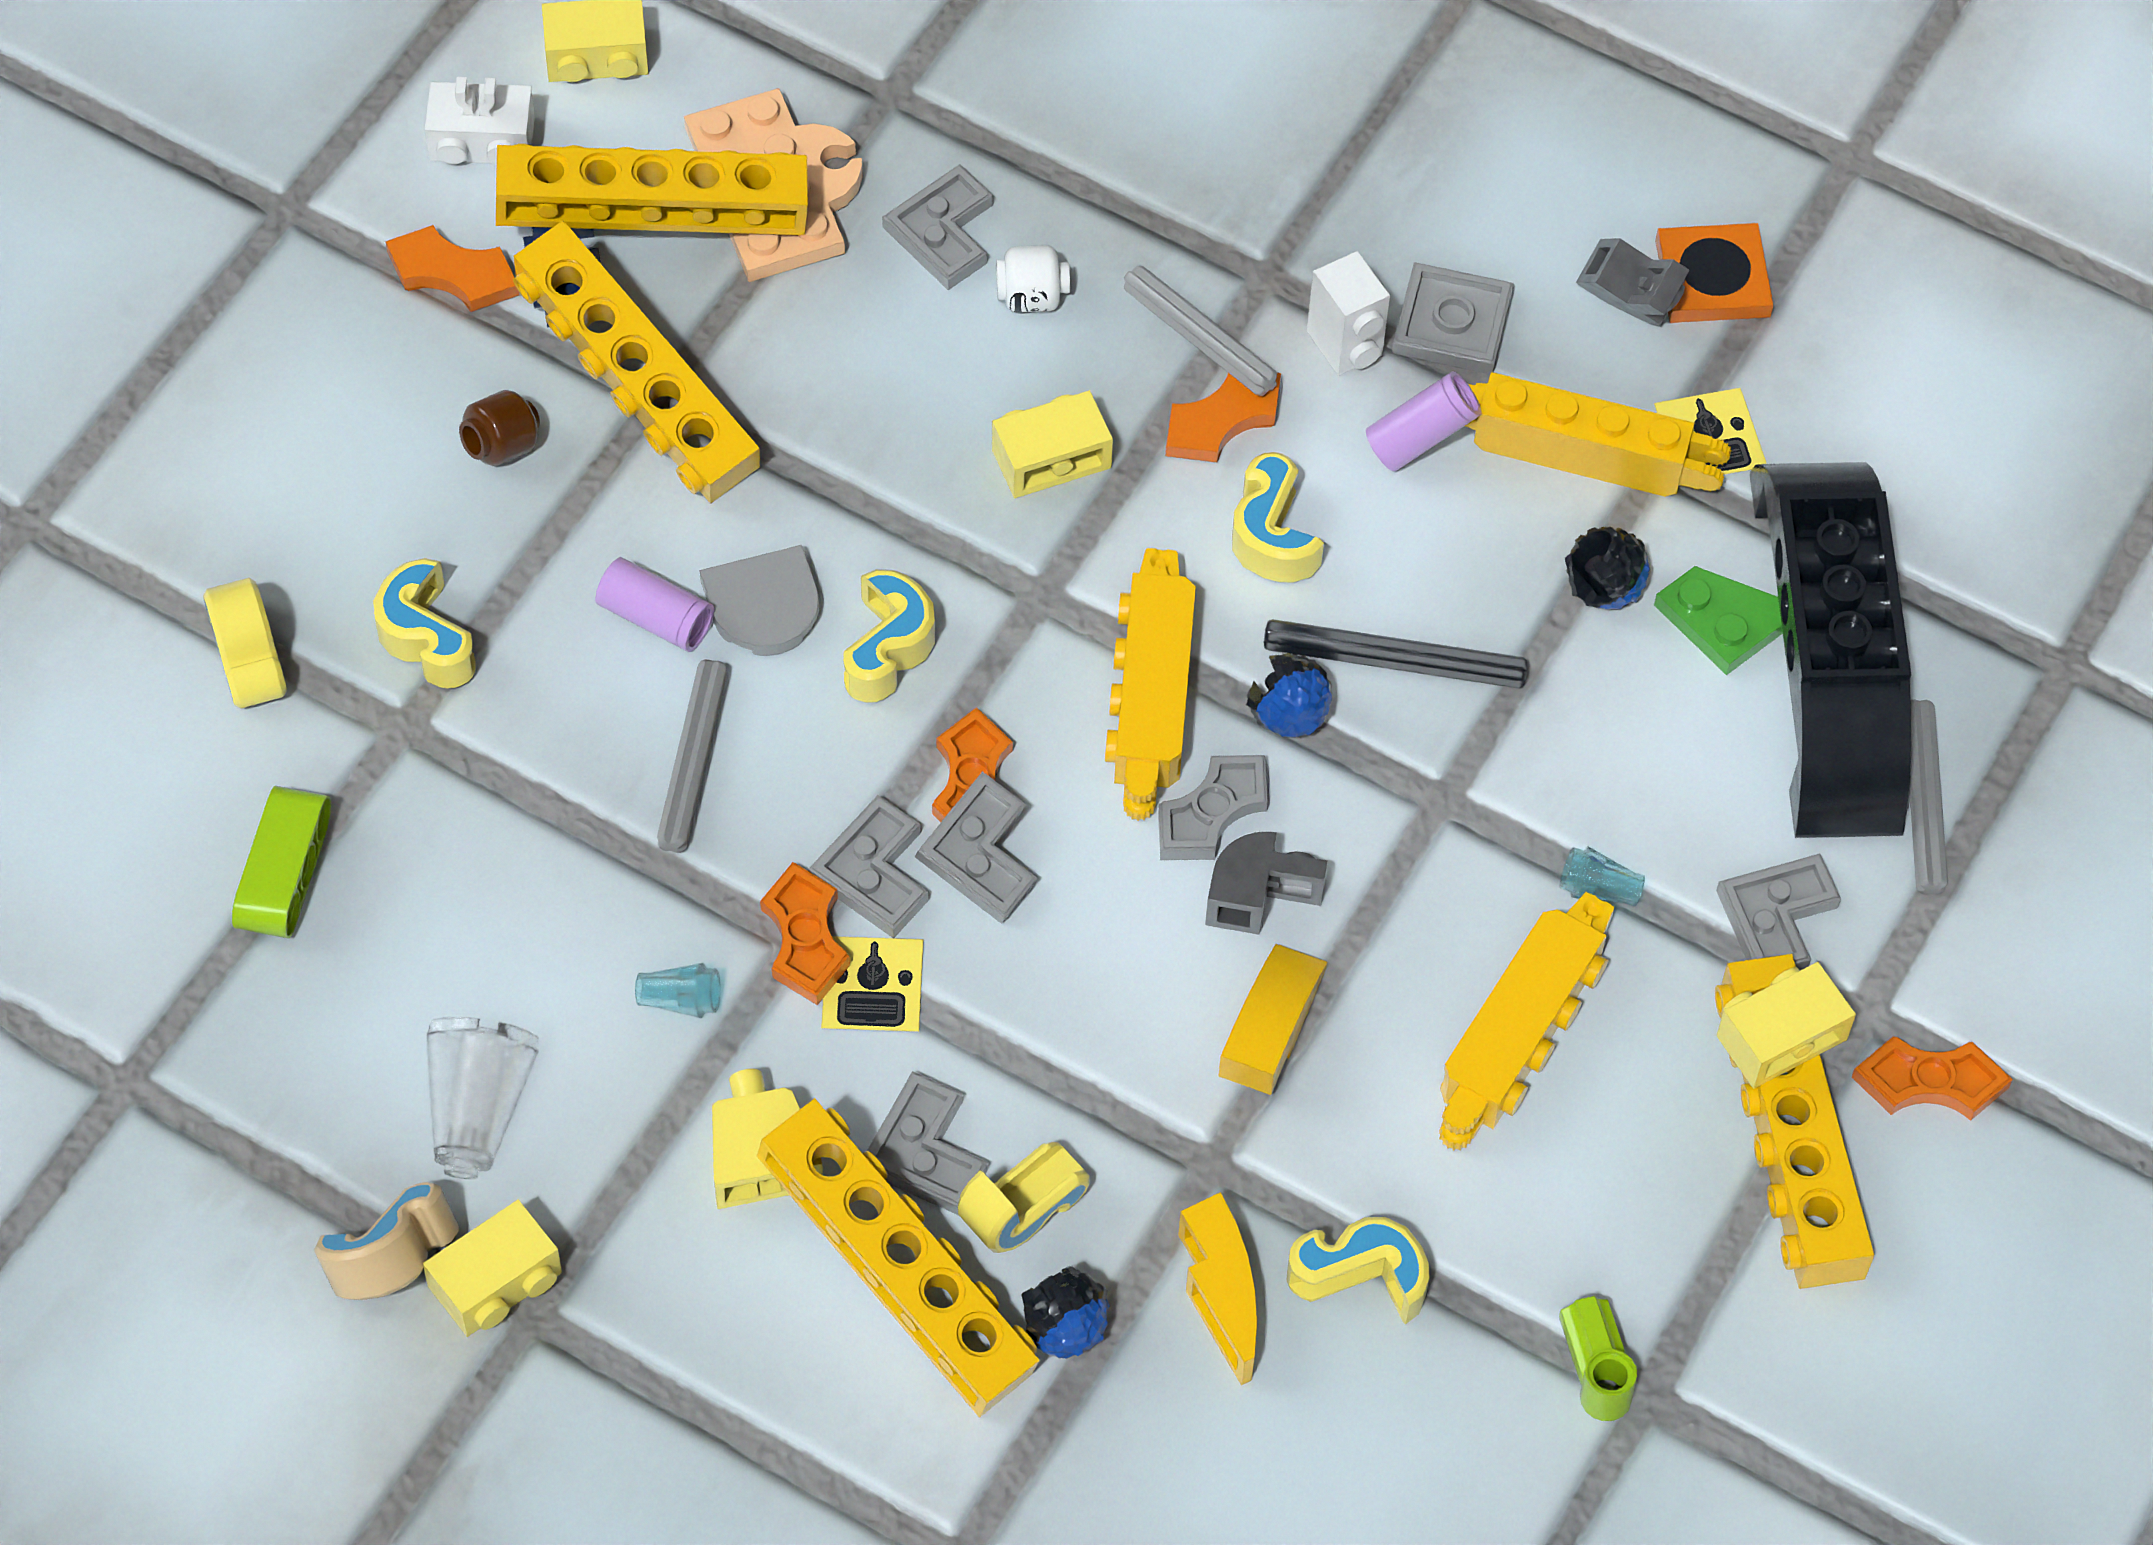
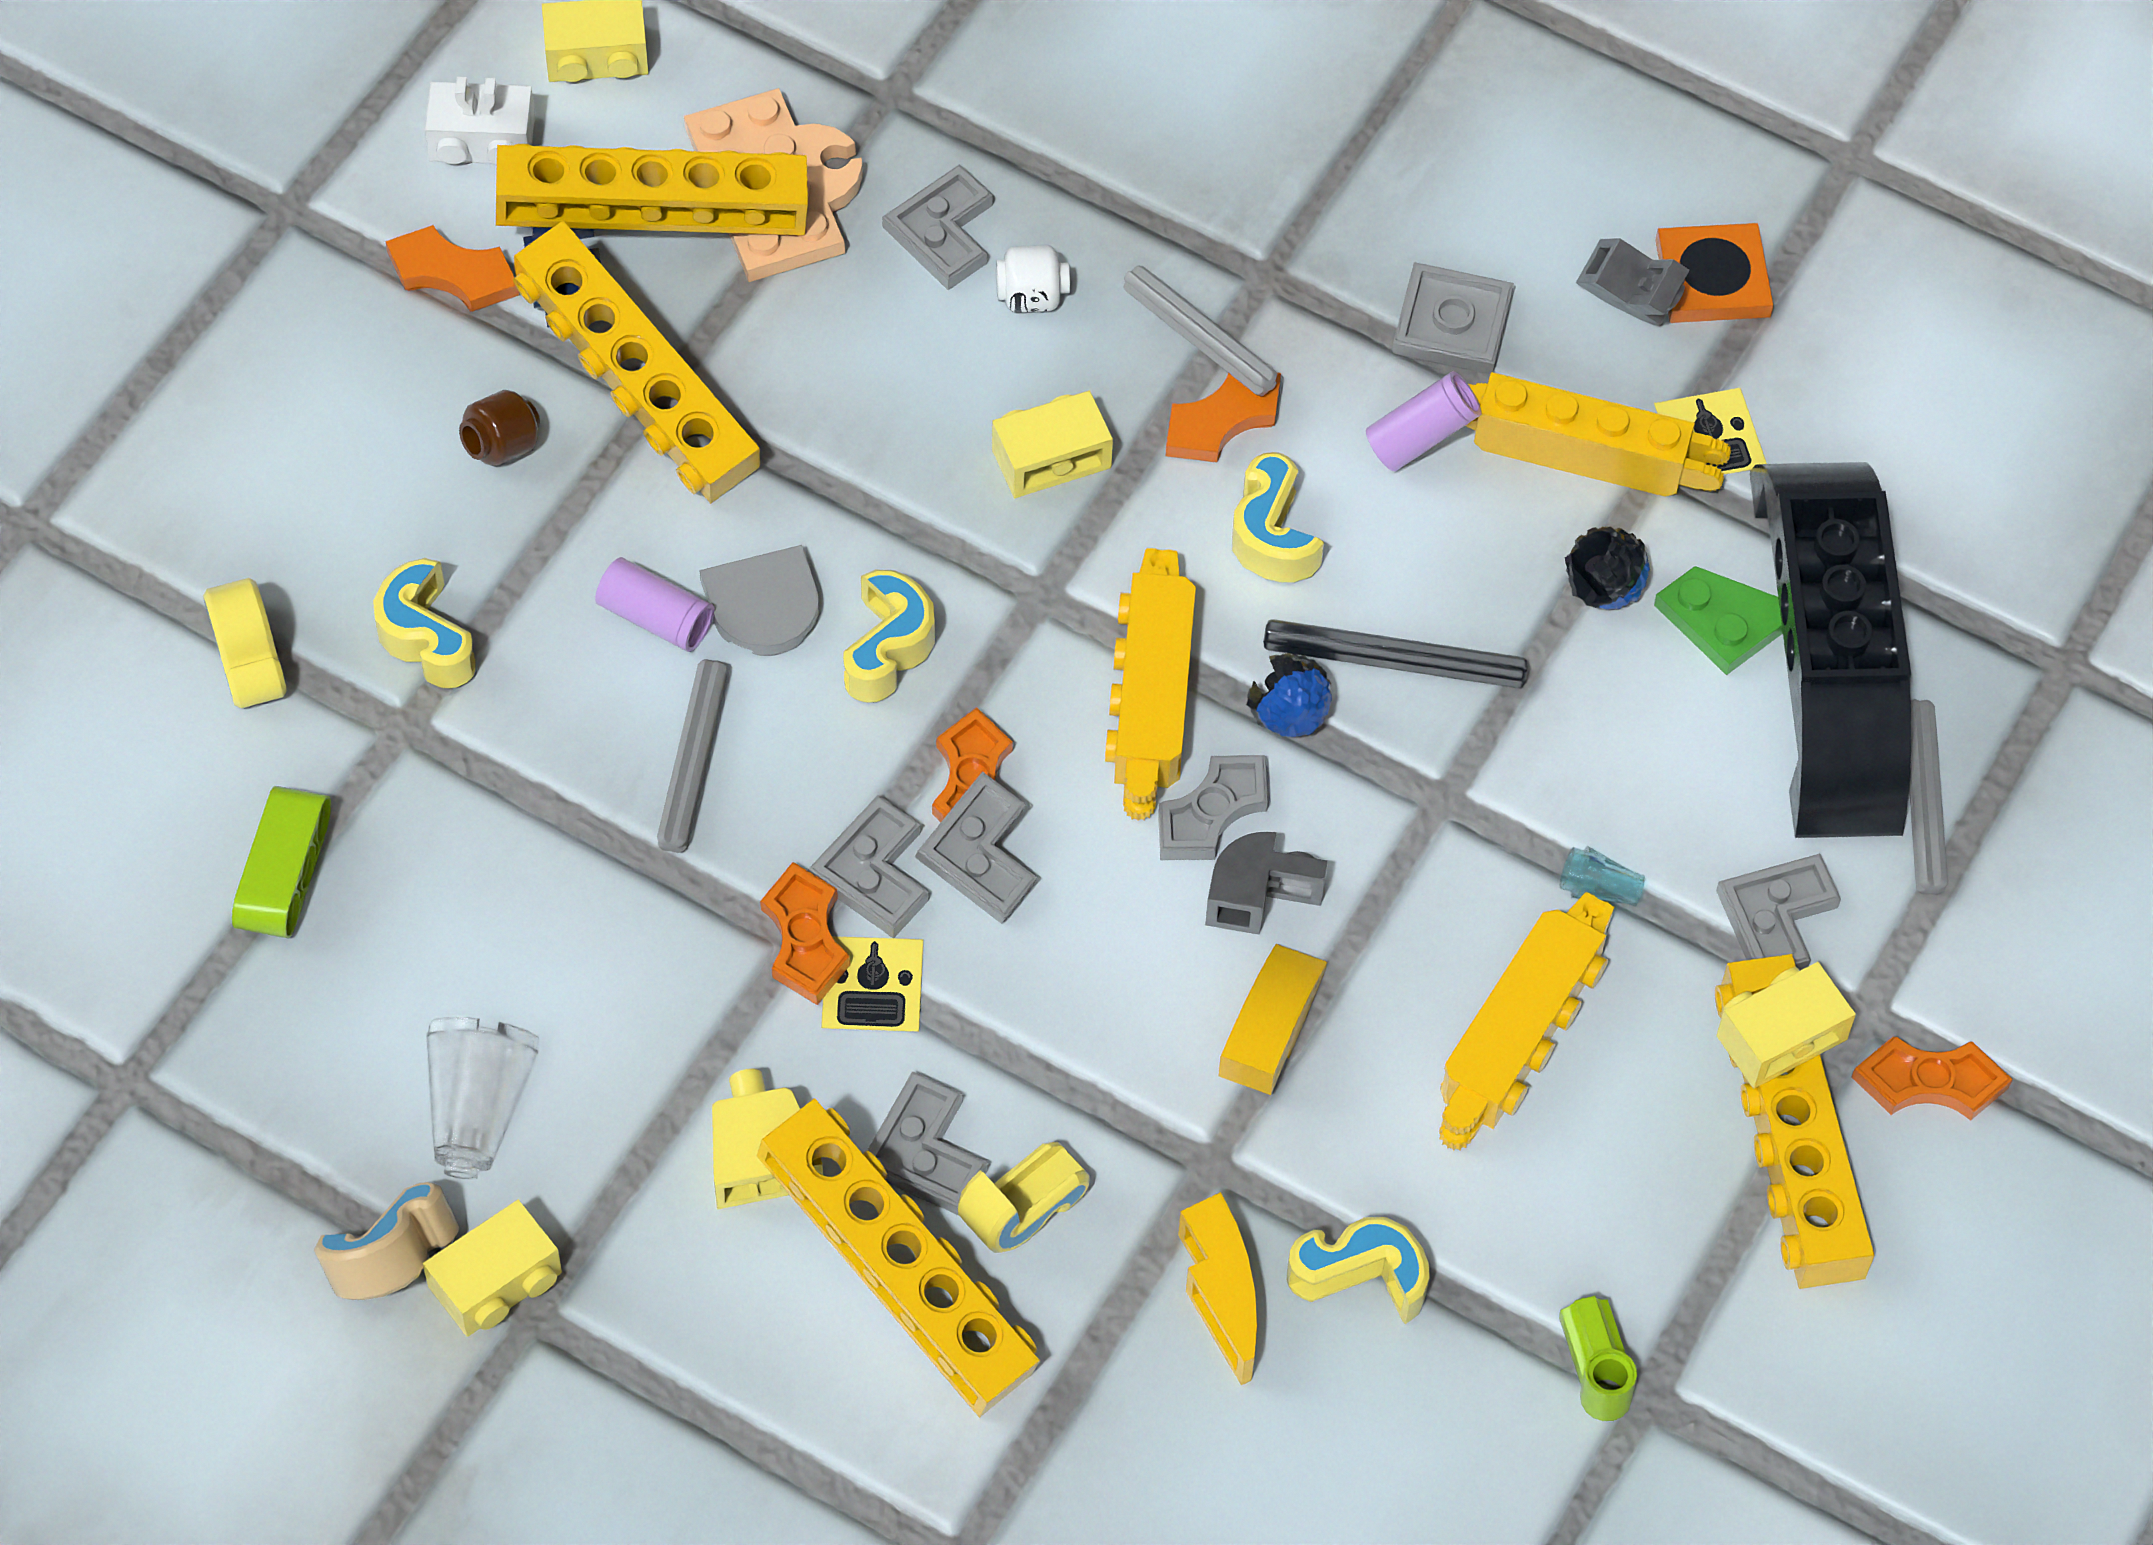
clear light blue cone [635,963,721,1018] -> none
piece [1021,1266,1110,1359] -> none
white brick [1307,251,1390,376] -> none

